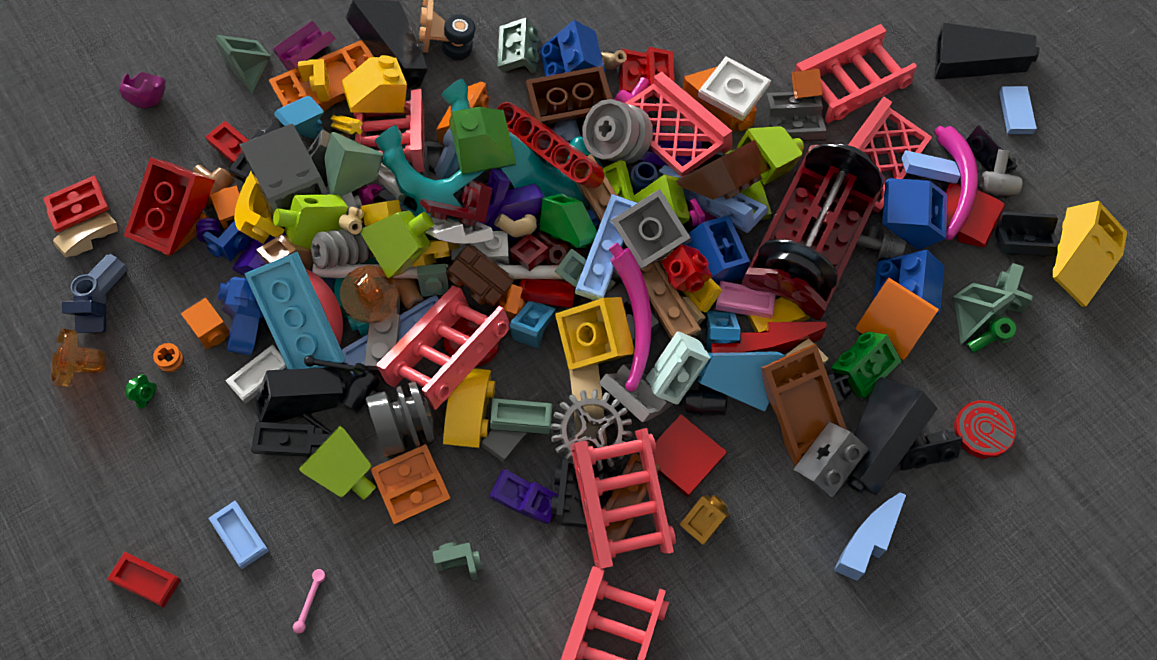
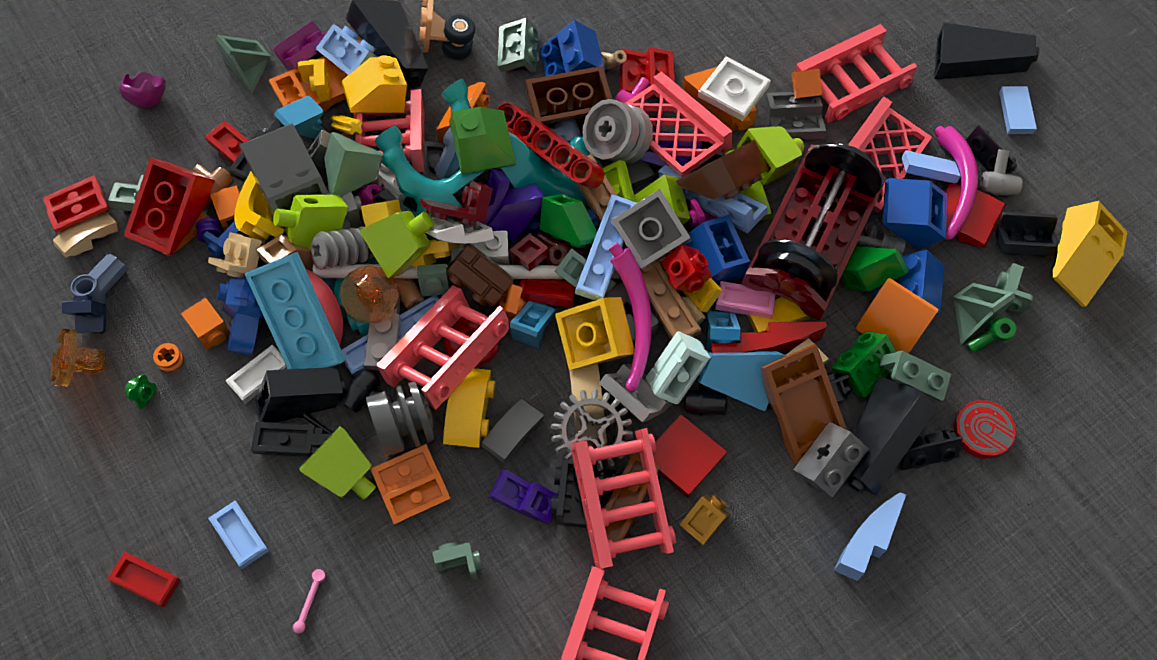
black hinge [304,355,366,376] -> none
tan arm [339,206,364,235] -> none
sand green tile [490,398,552,434] -> none
tan arm [494,213,537,238] -> none
dark blue brick [629,162,658,195] -> none
none -> sand green bracket [108,175,144,211]
none -> tan bracket [208,232,262,278]
none -> light blue bracket [316,24,379,75]
none -> green slope [841,246,909,291]
none -> sand green bracket [879,351,951,401]

